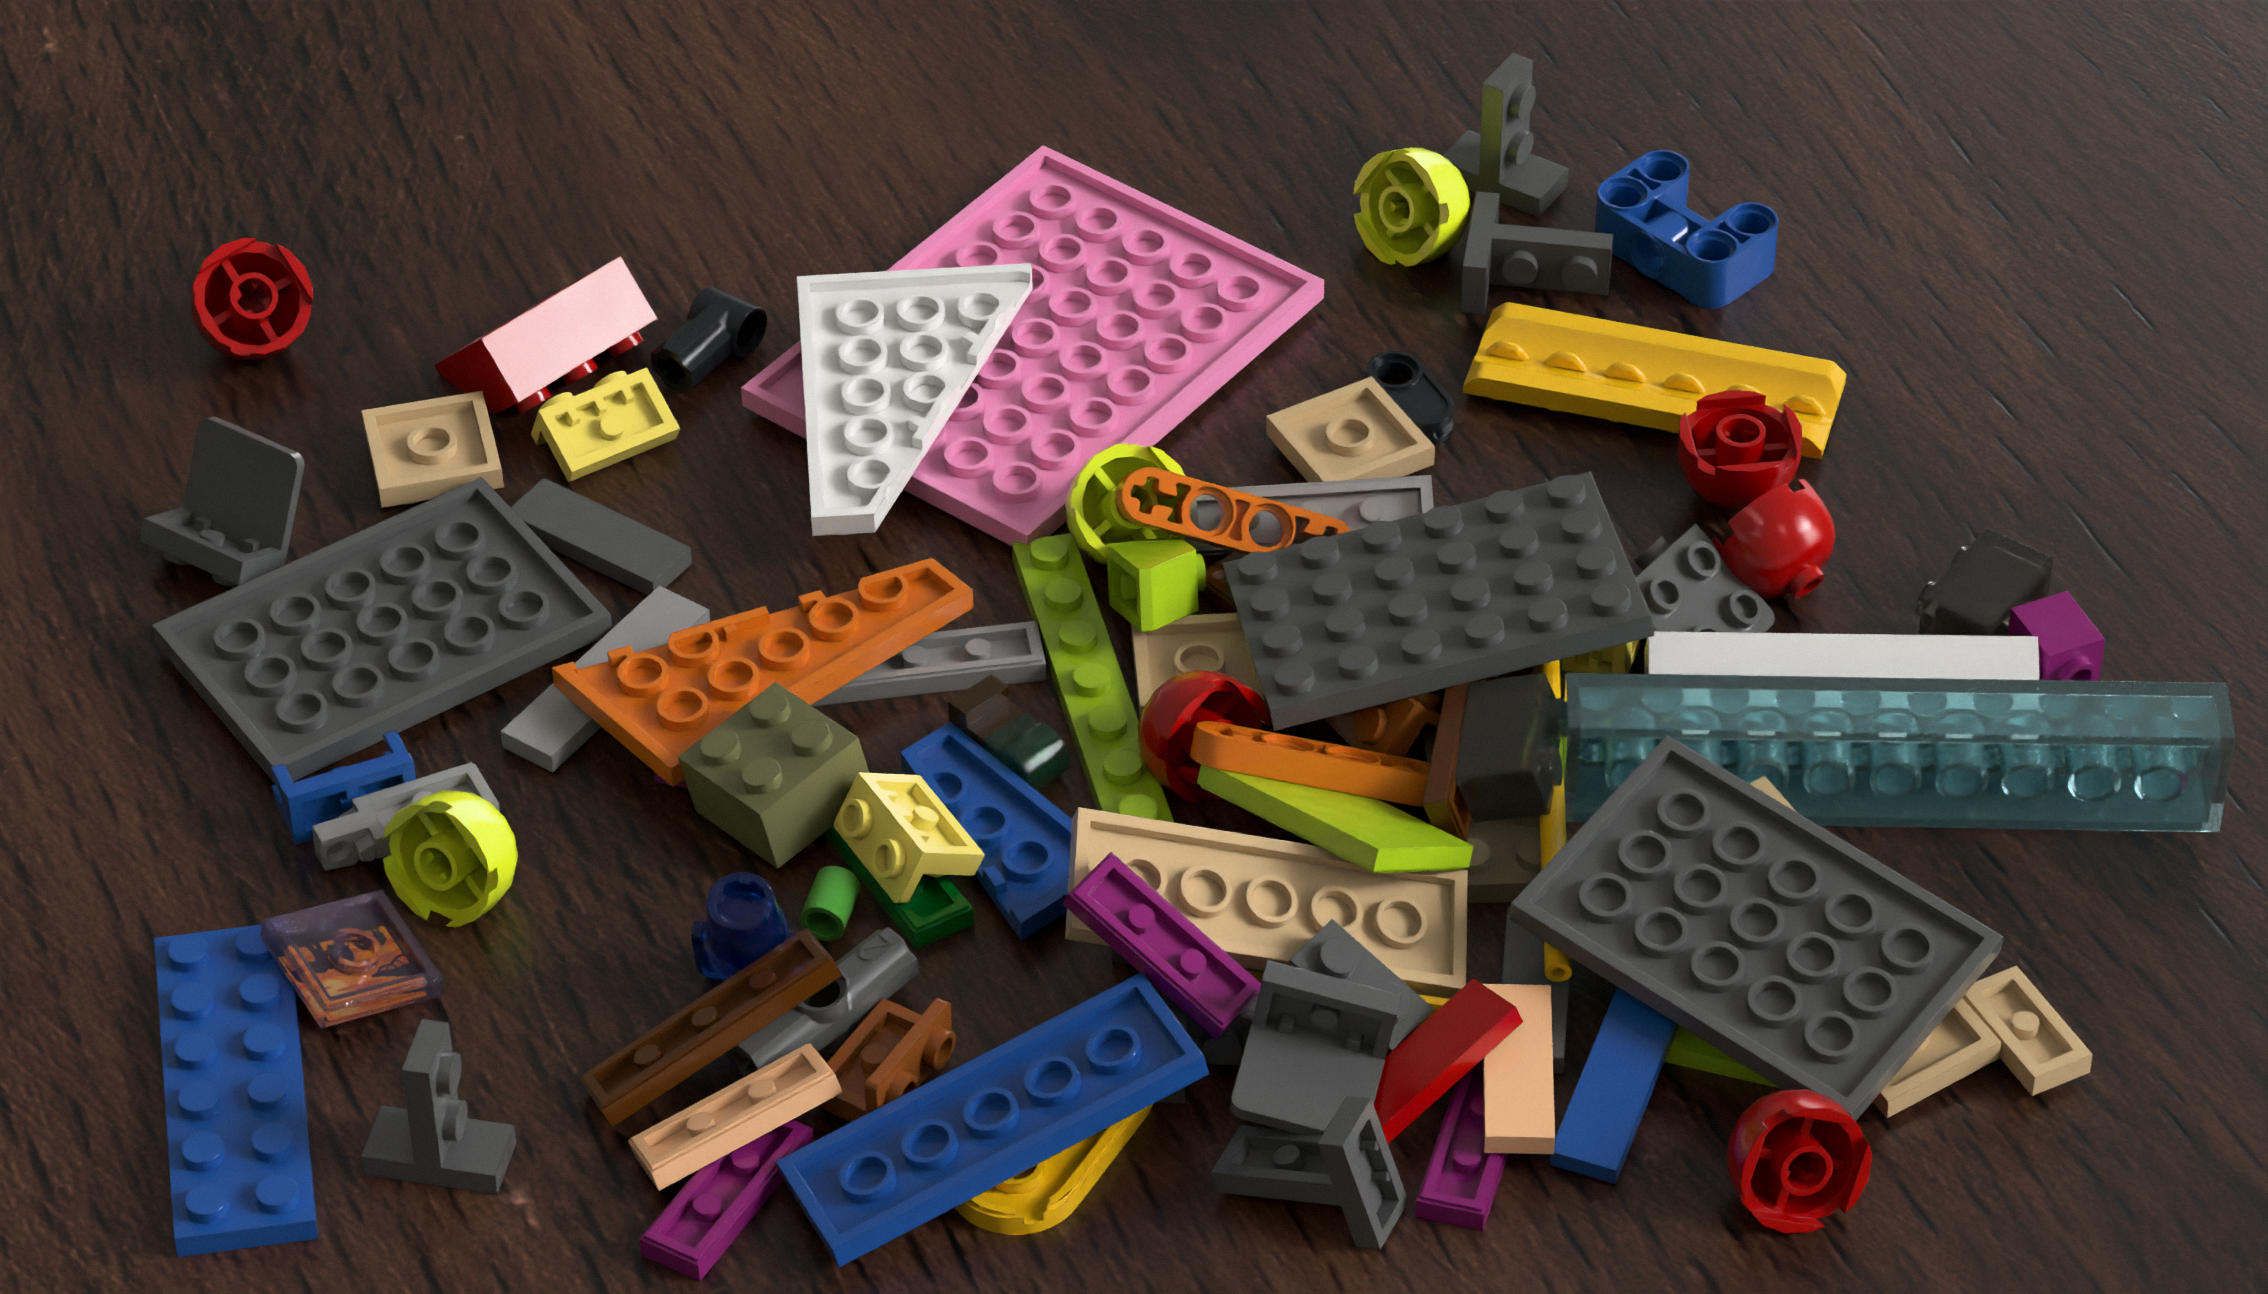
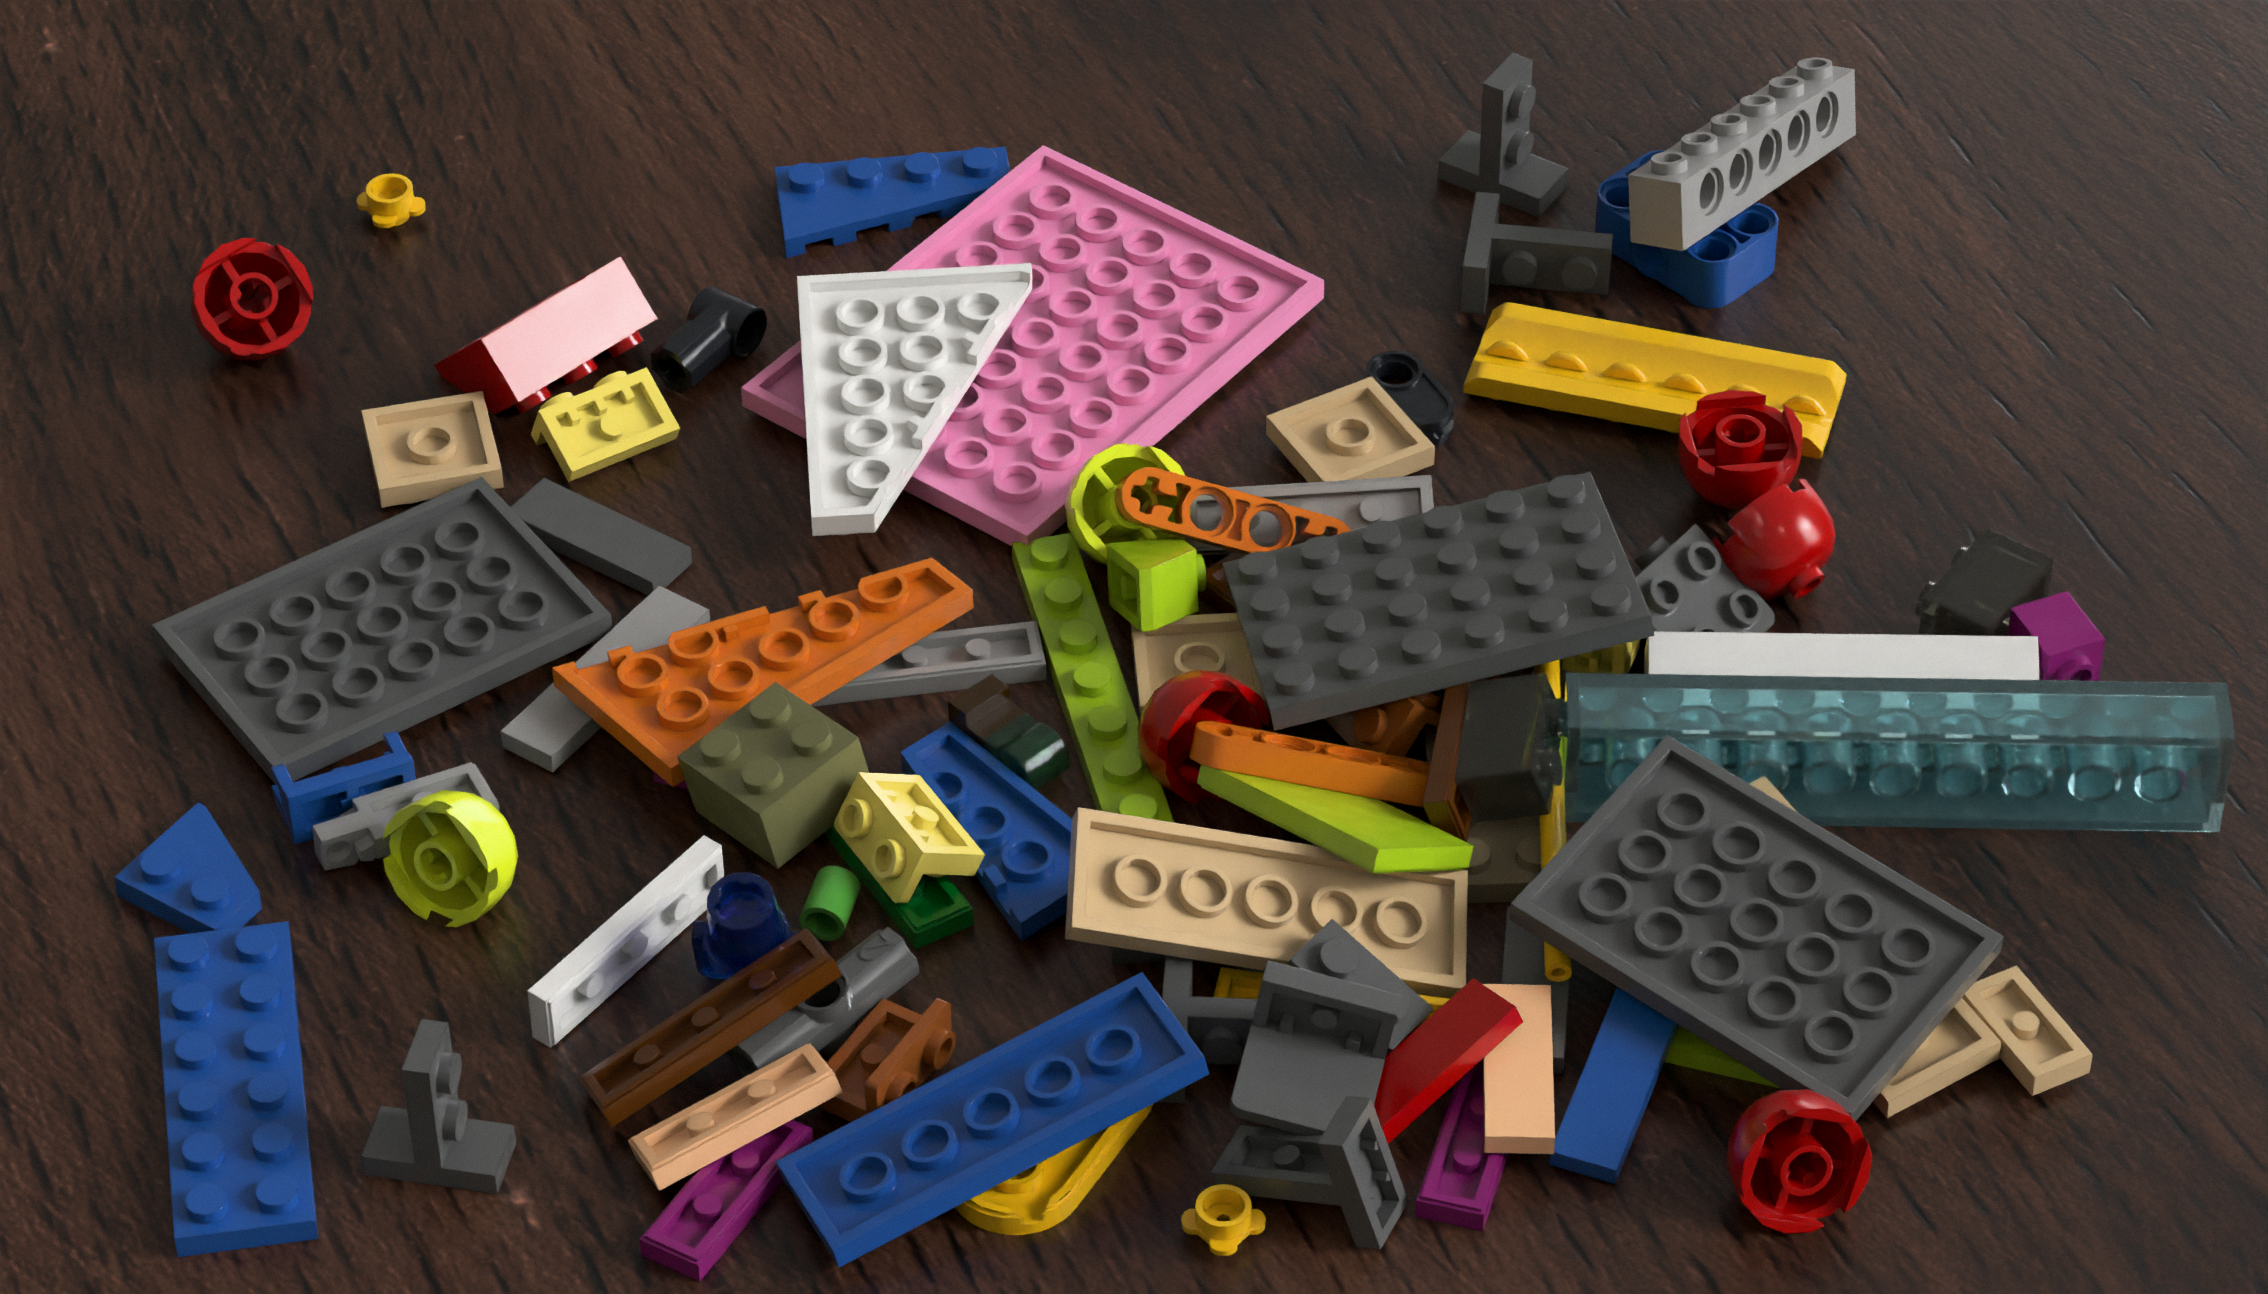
dark grey bracket [140,417,305,587] -> none
tile [260,890,444,1028] -> none
magenta tile [1063,852,1261,1040] -> none
neon yellow cylinder [1353,147,1471,267] -> none
none -> blue wing [114,802,262,933]
none -> yellow plate [356,173,426,228]
none -> white tile [527,835,725,1048]
none -> blue wing [775,147,1010,258]
none -> yellow plate [1181,1184,1266,1256]
none -> light grey brick [1628,57,1856,251]

